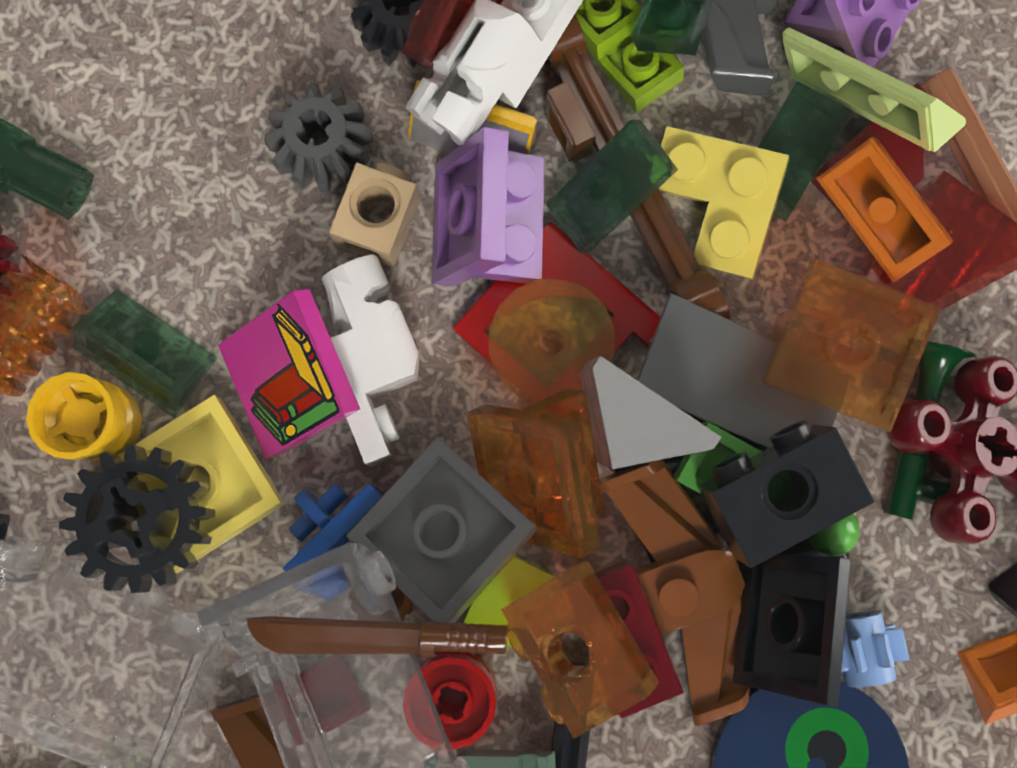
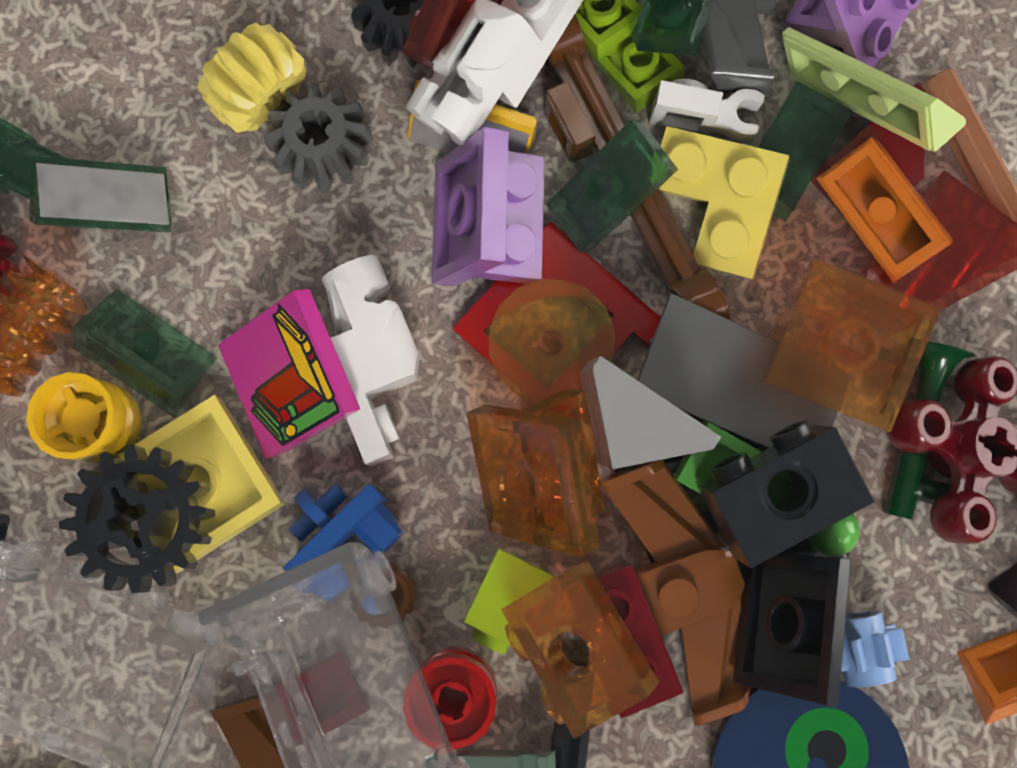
reddish brown piece [247,616,507,657] -> none
tan brick [329,163,420,267] -> none
dark grey plate [346,437,538,623] -> none
none -> flat silver slope [29,155,172,232]
none -> light yellow gear [197,23,307,133]
none -> white plate [649,79,765,143]

